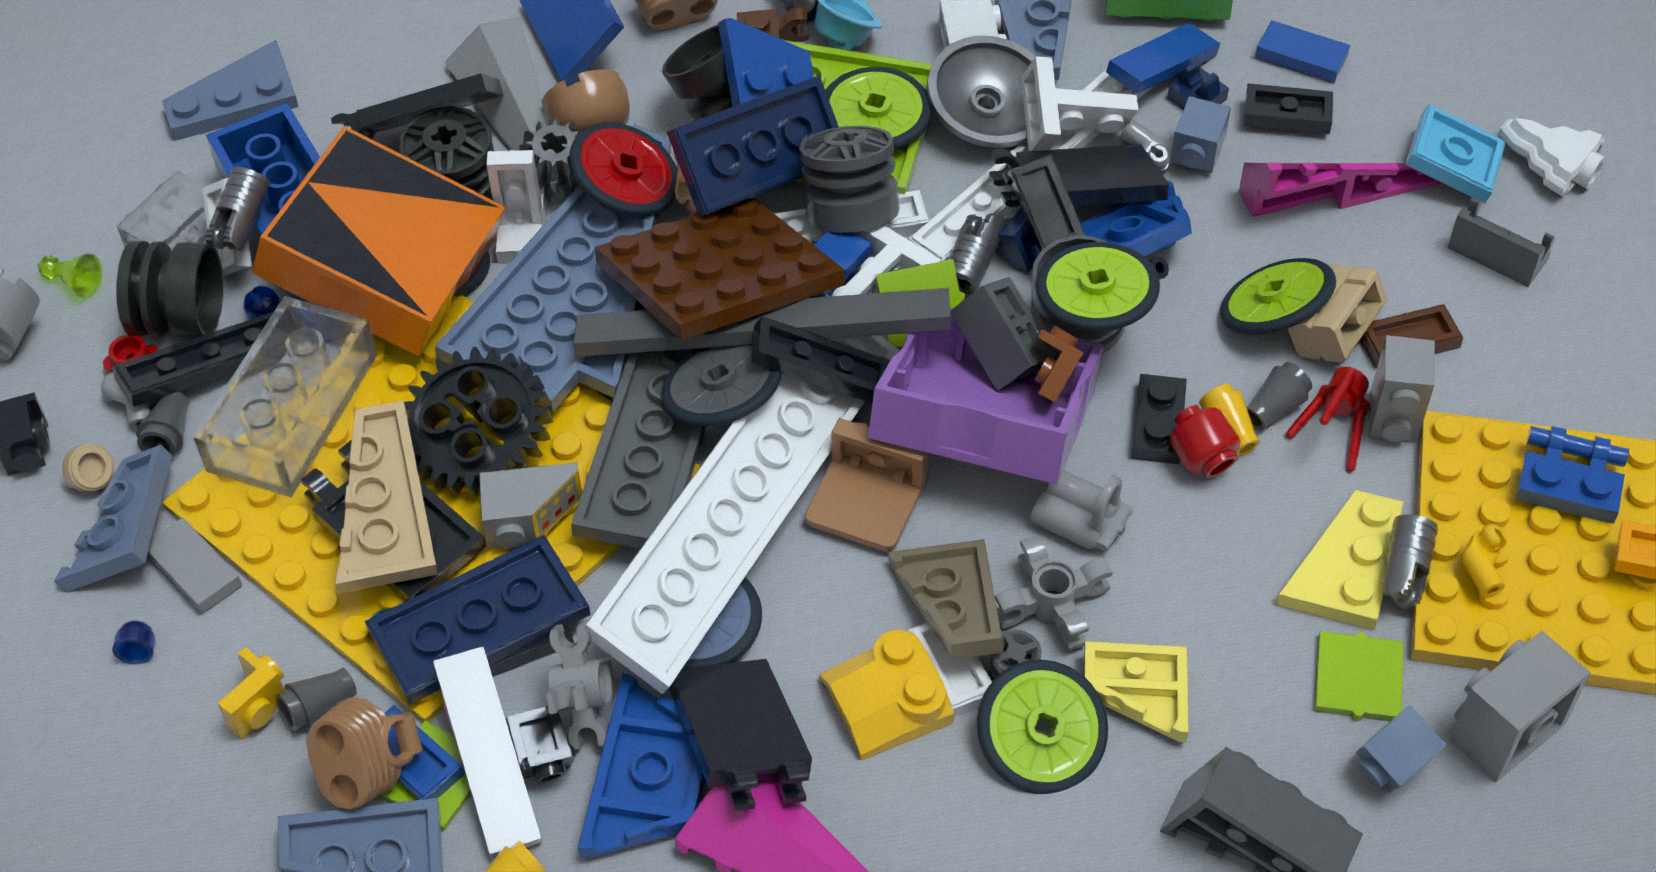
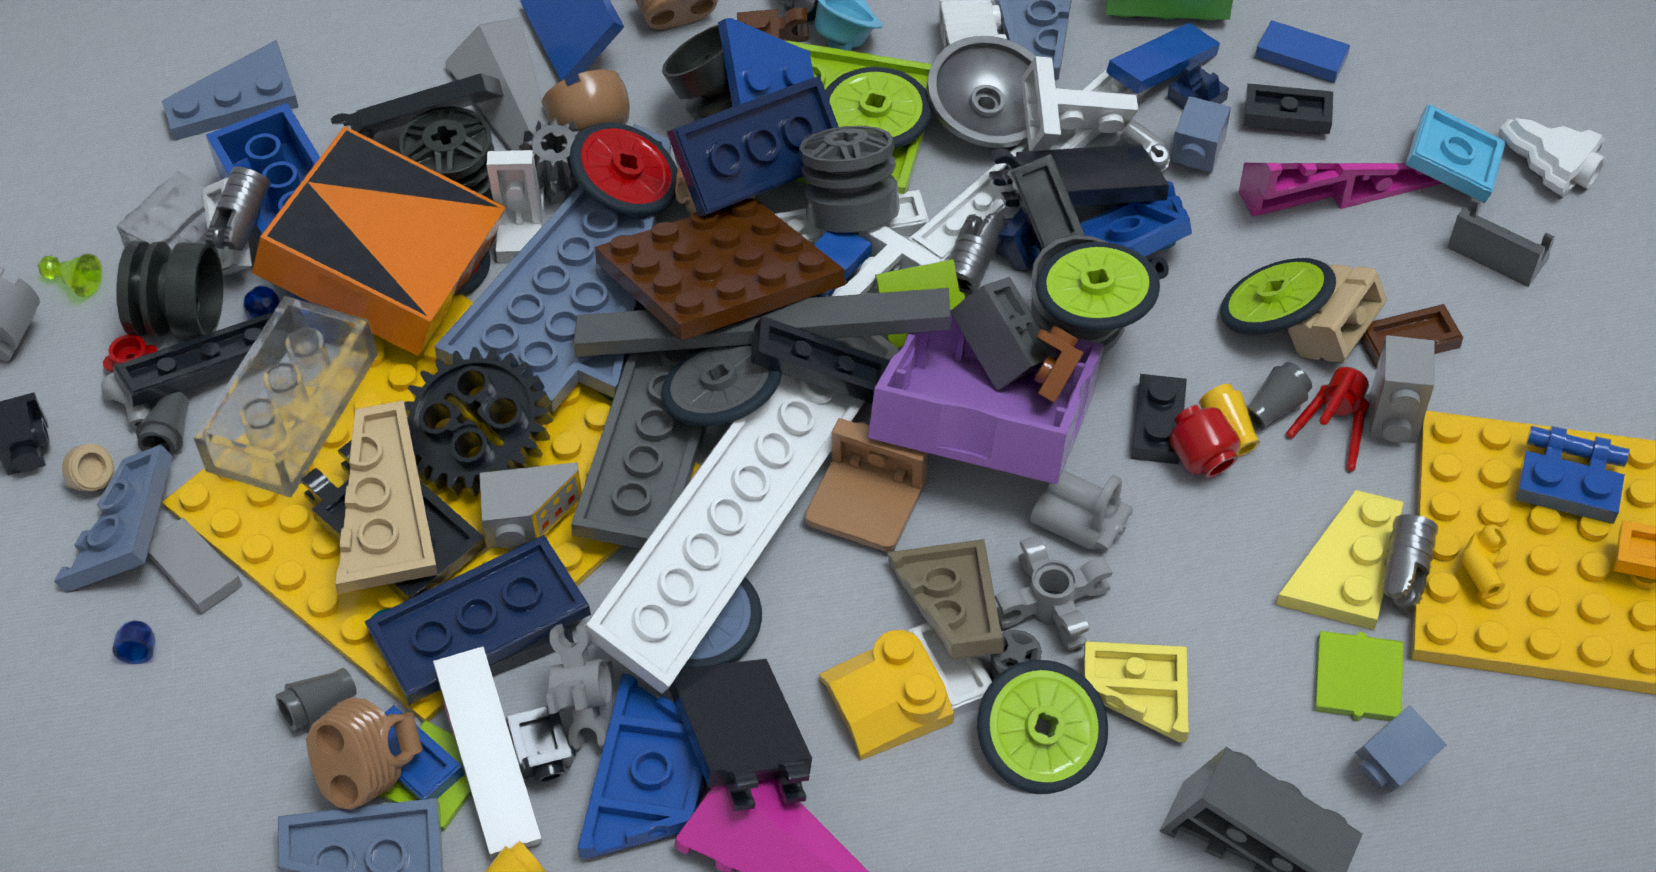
yellow bracket [217,647,284,740] -> none
light grey brick [1450,631,1591,782] -> none

